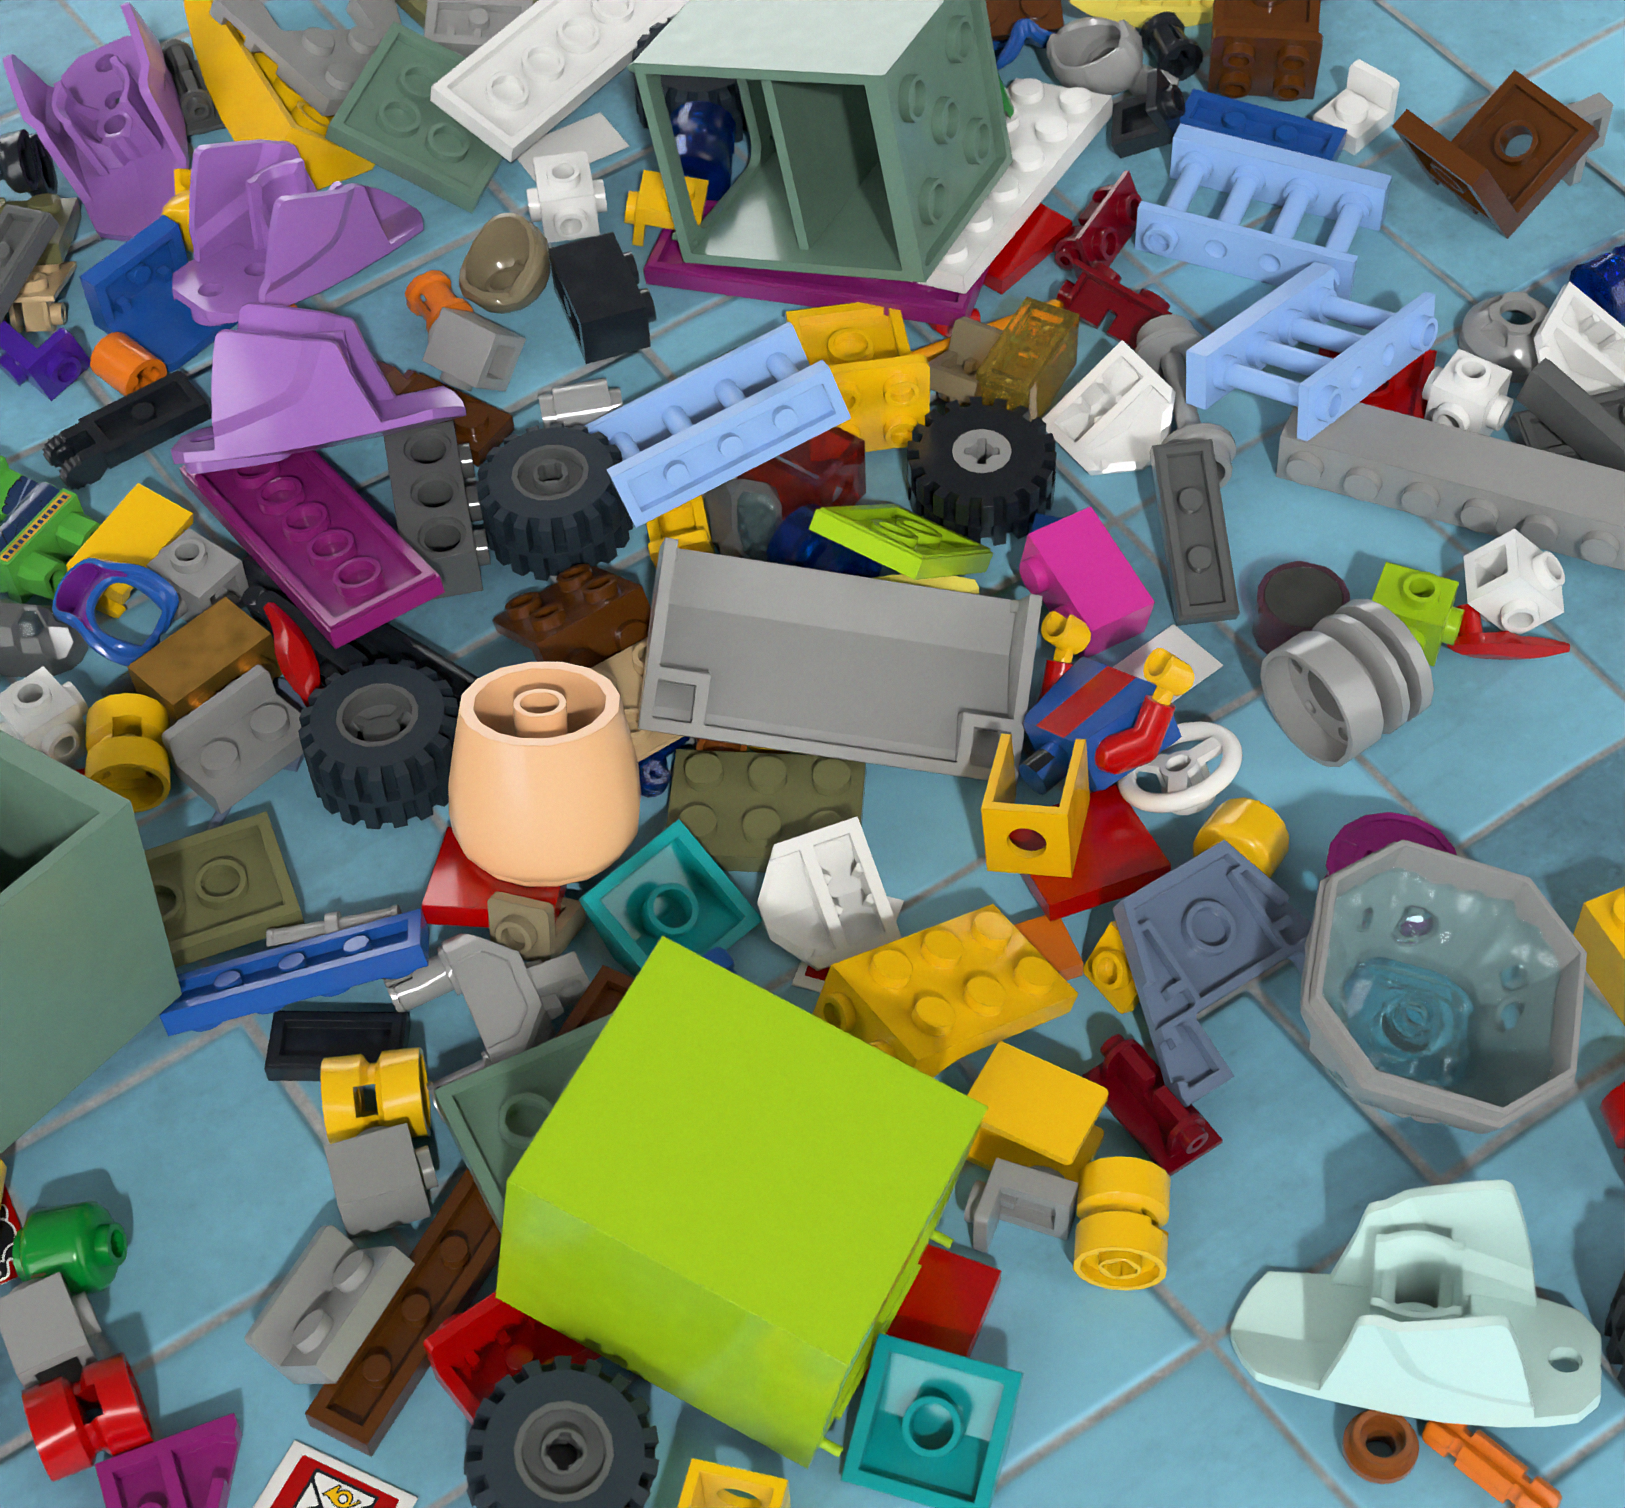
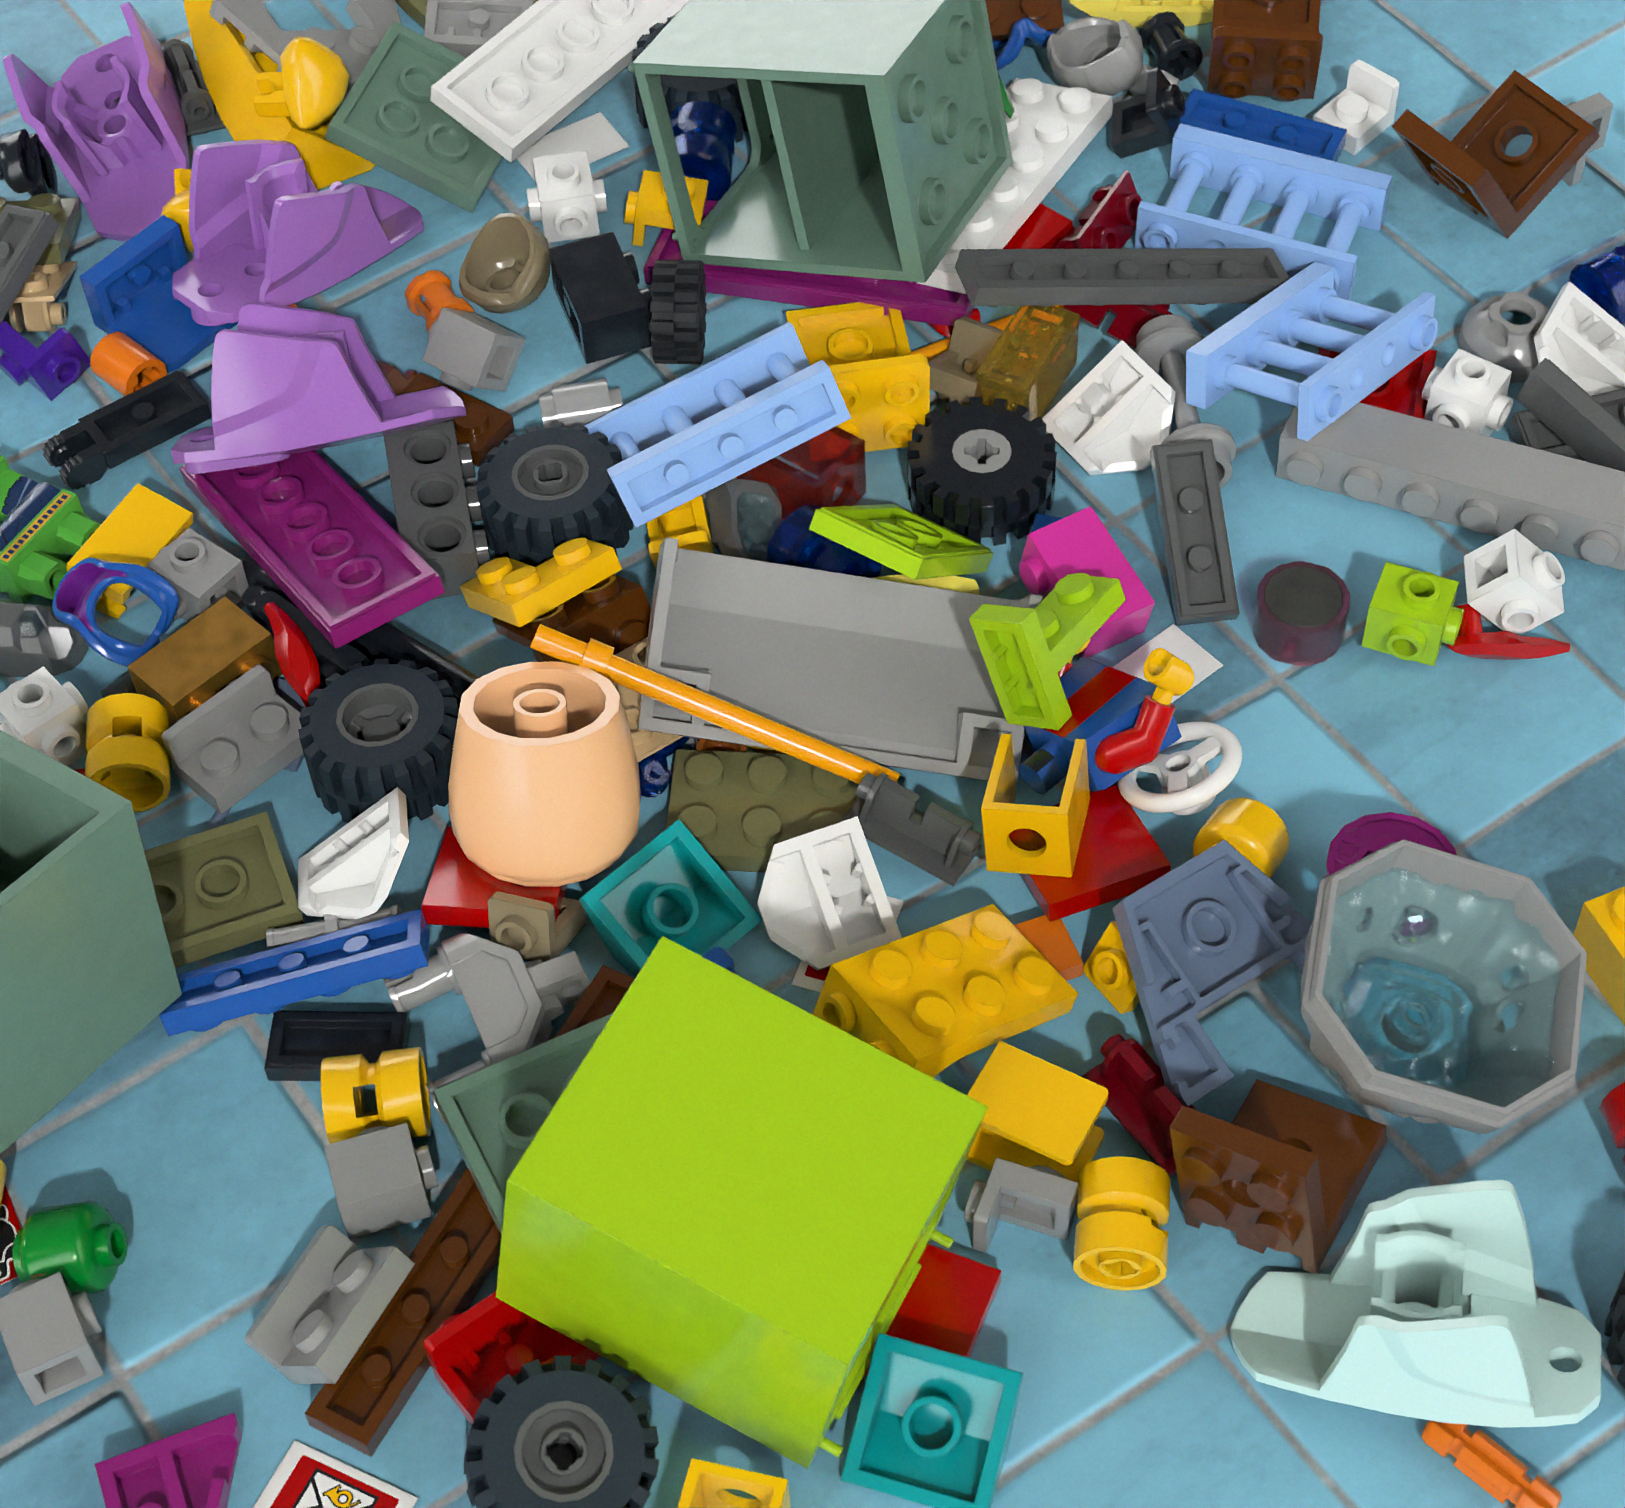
red wheel [21,1352,155,1482] -> none
light grey wheel [1260,598,1434,767] -> none
dark orange plate [1342,1410,1419,1484] -> none
none -> yellow piece [253,36,349,130]
none -> white slope [298,787,409,920]
none -> yellow plate [460,538,622,627]
none -> light orange bar [530,624,900,784]
none -> black tyre [650,260,707,365]
none -> dark grey hinge [841,773,982,887]
none -> dark grey plate [955,248,1290,307]
none -> lime bracket [969,573,1126,730]
none -> reddish brown bracket [1169,1079,1387,1274]

